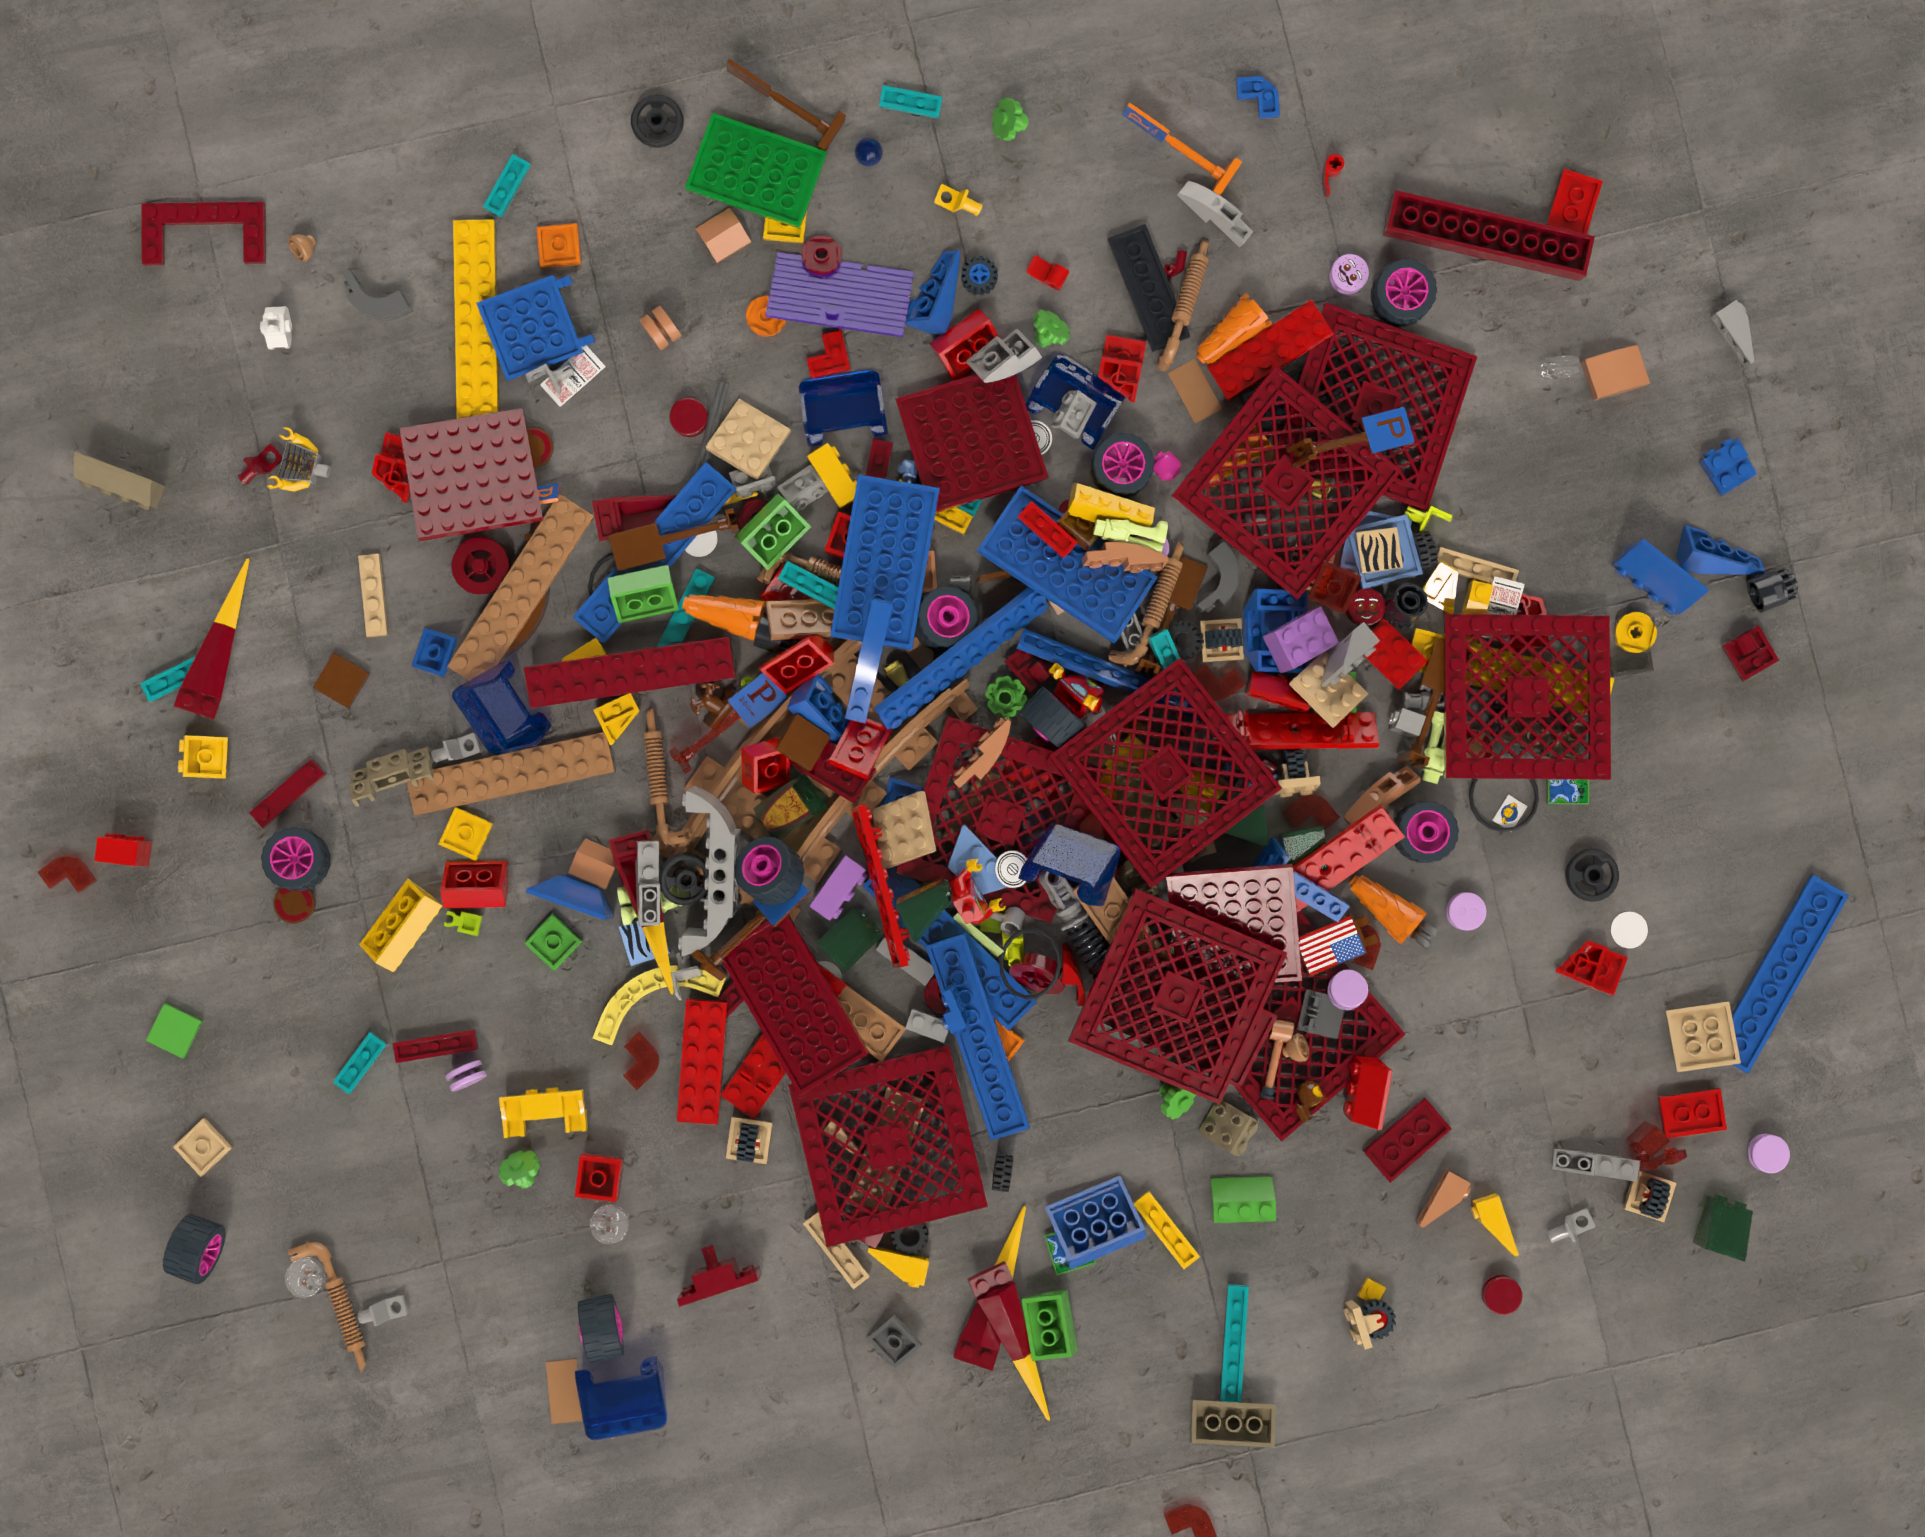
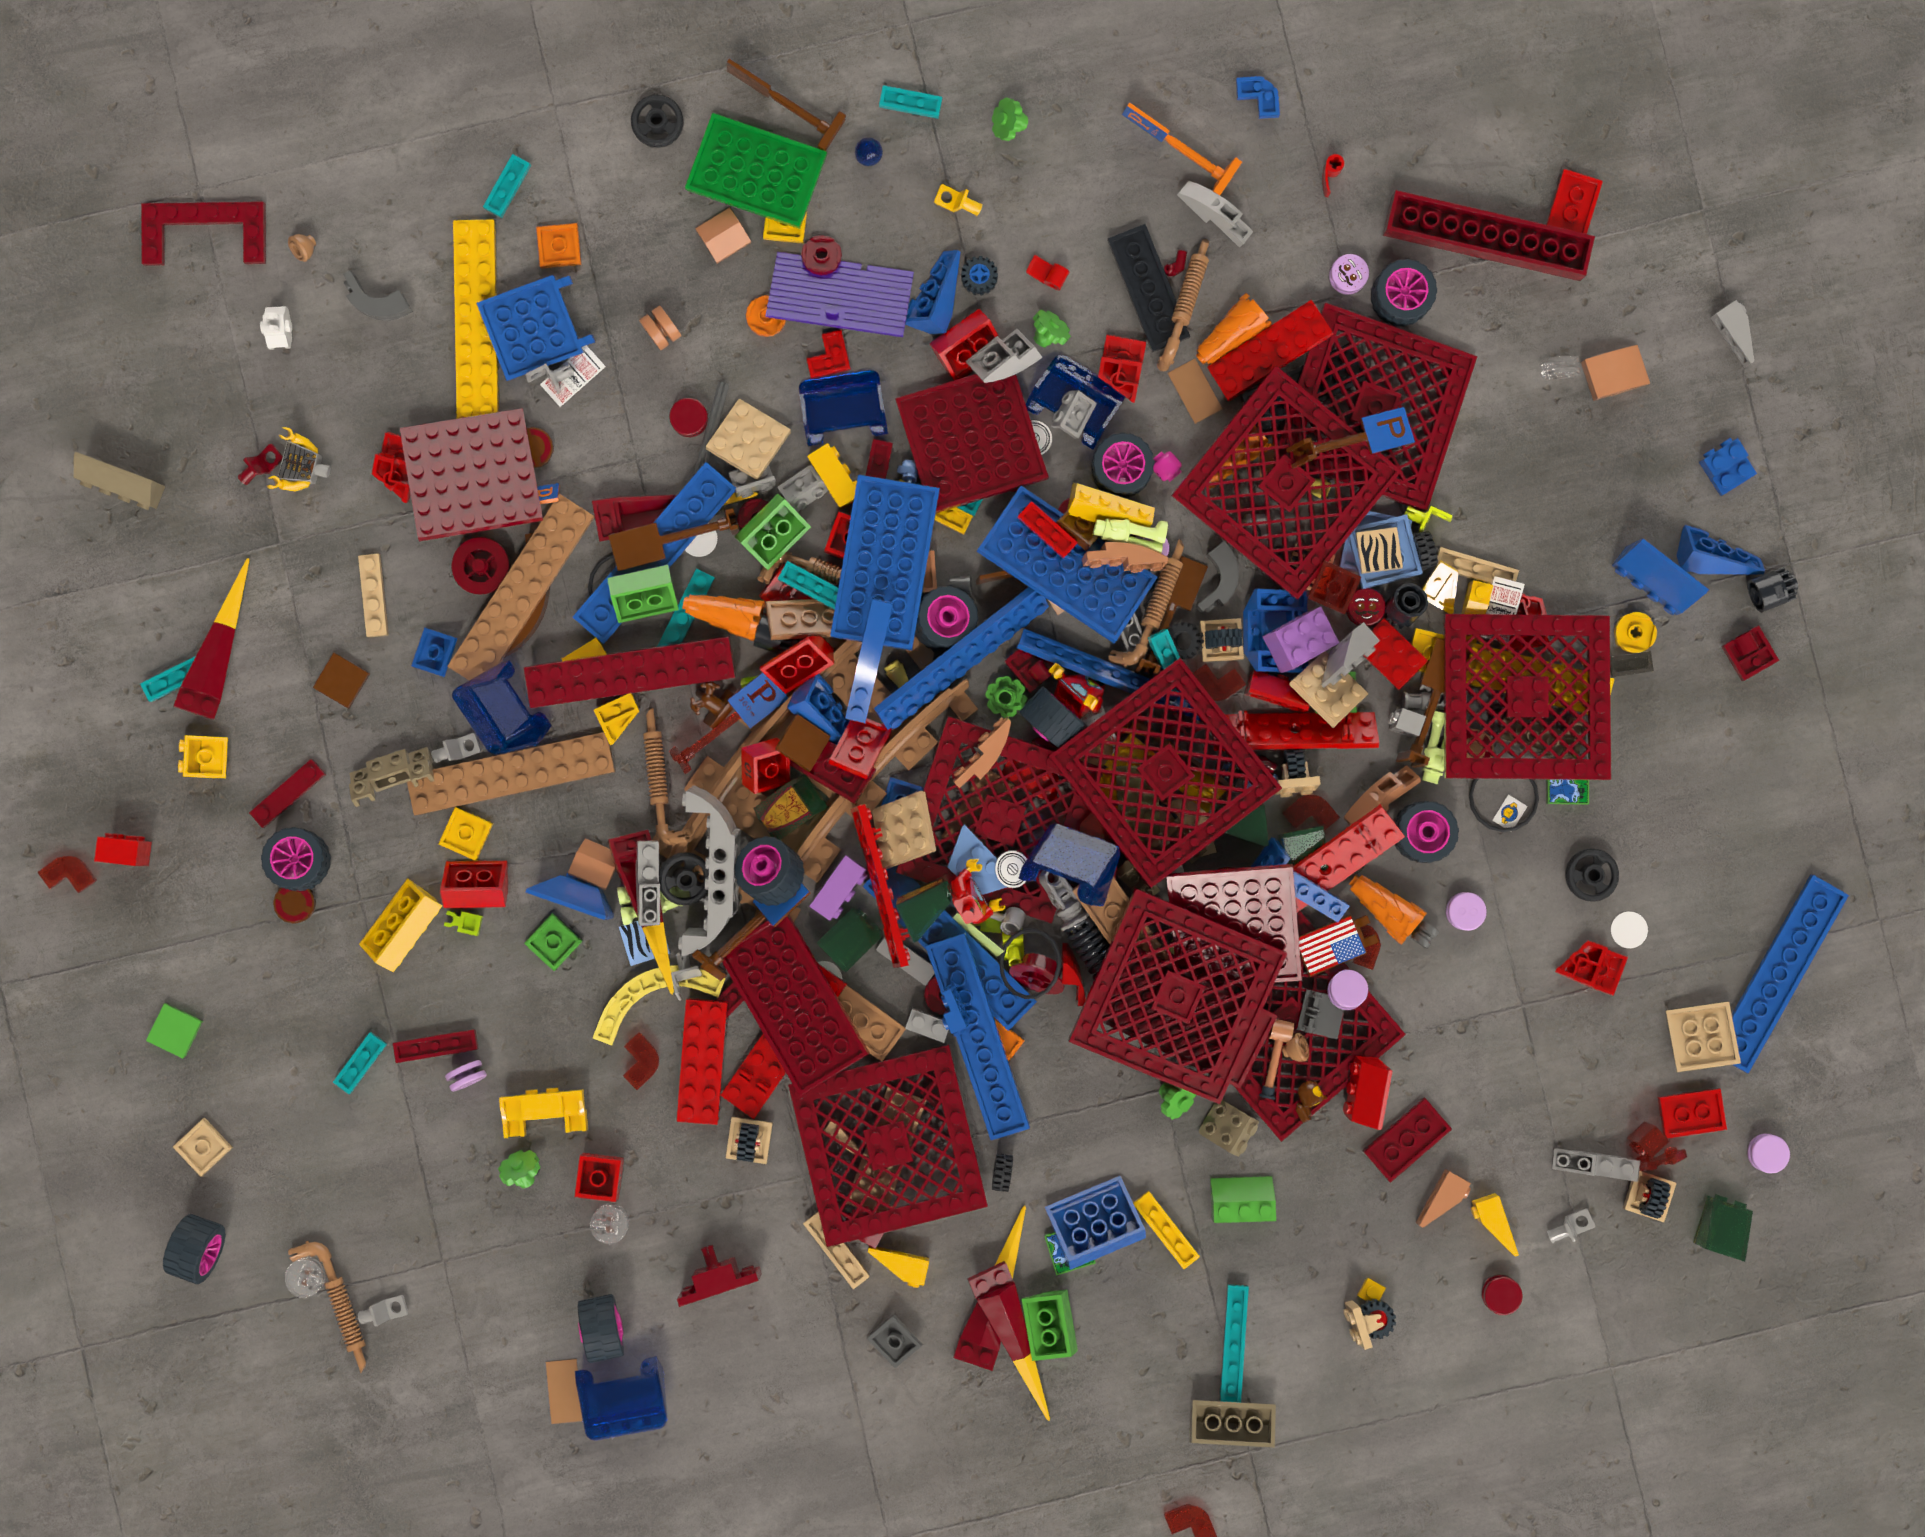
black tyre [891,1223,928,1255] -> none

